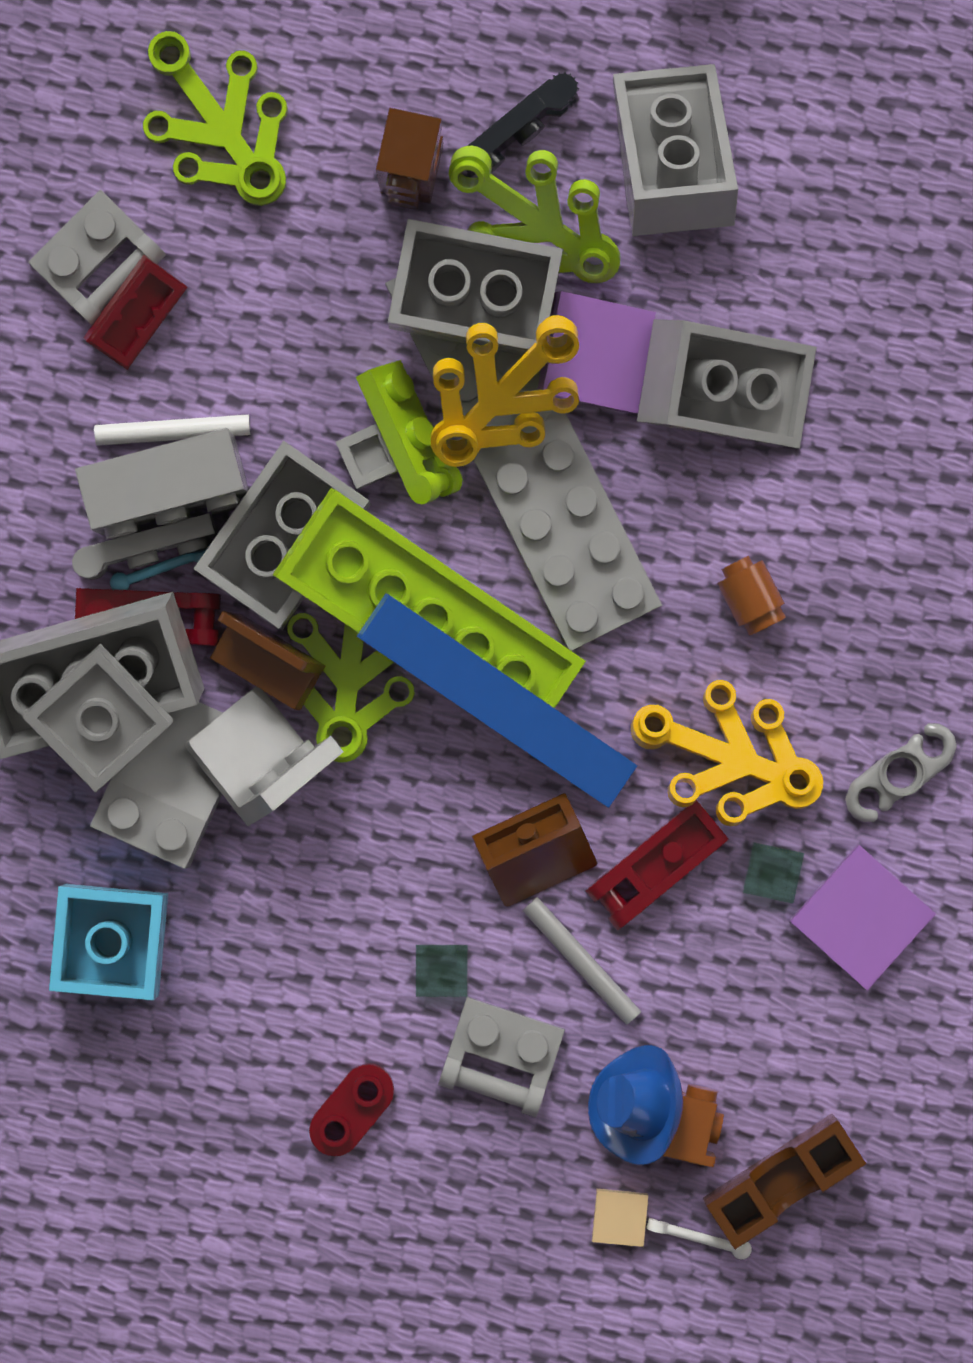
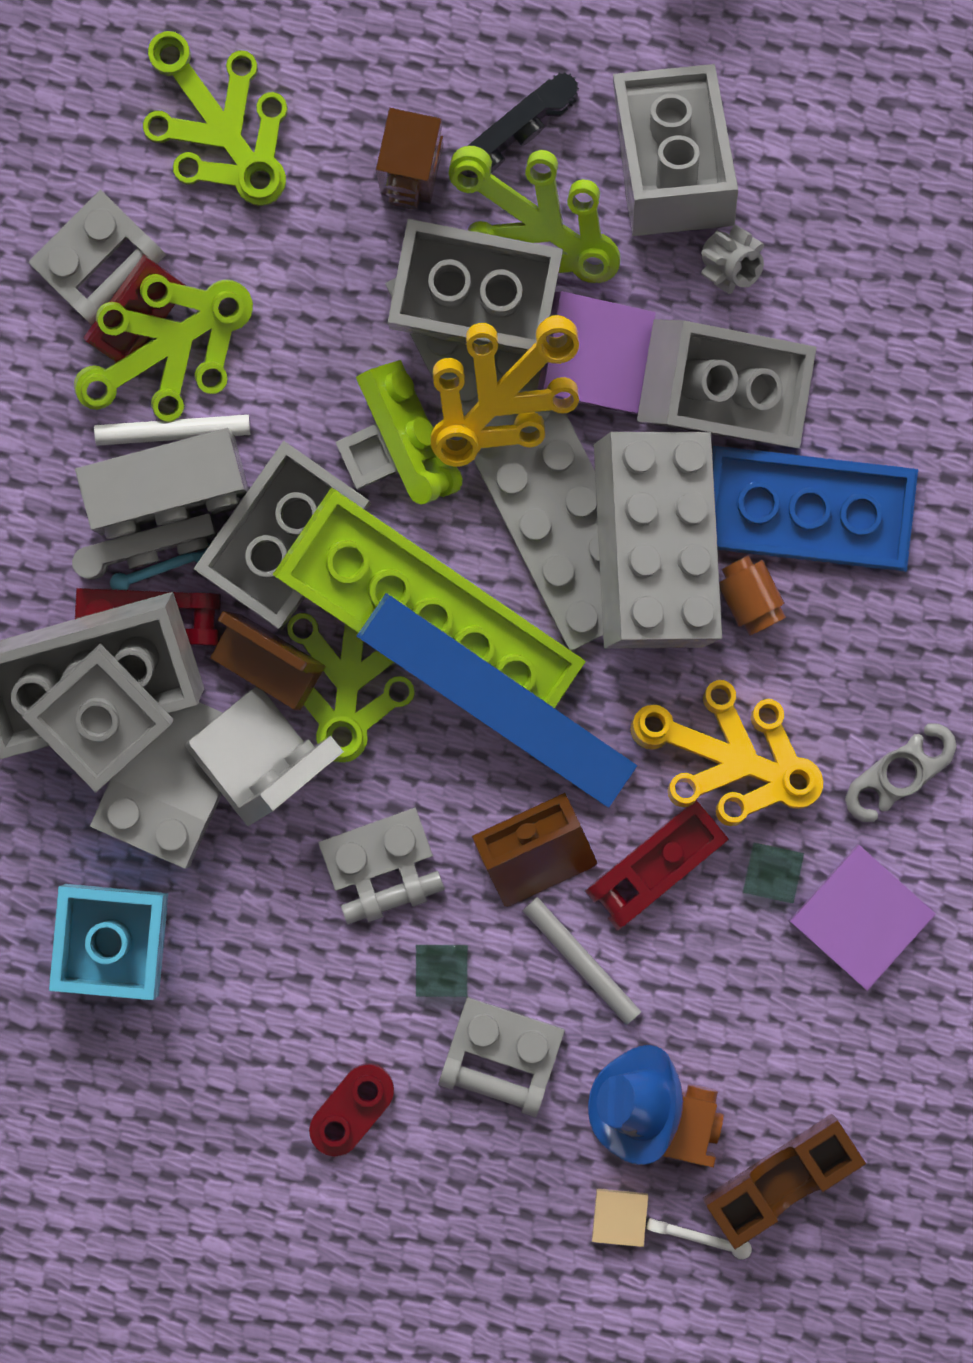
none -> lime plant [74,274,253,422]
none -> light grey plate [318,807,445,924]
none -> light grey brick [594,432,722,649]
none -> light grey gear [701,225,764,294]
none -> blue tile [712,446,918,572]

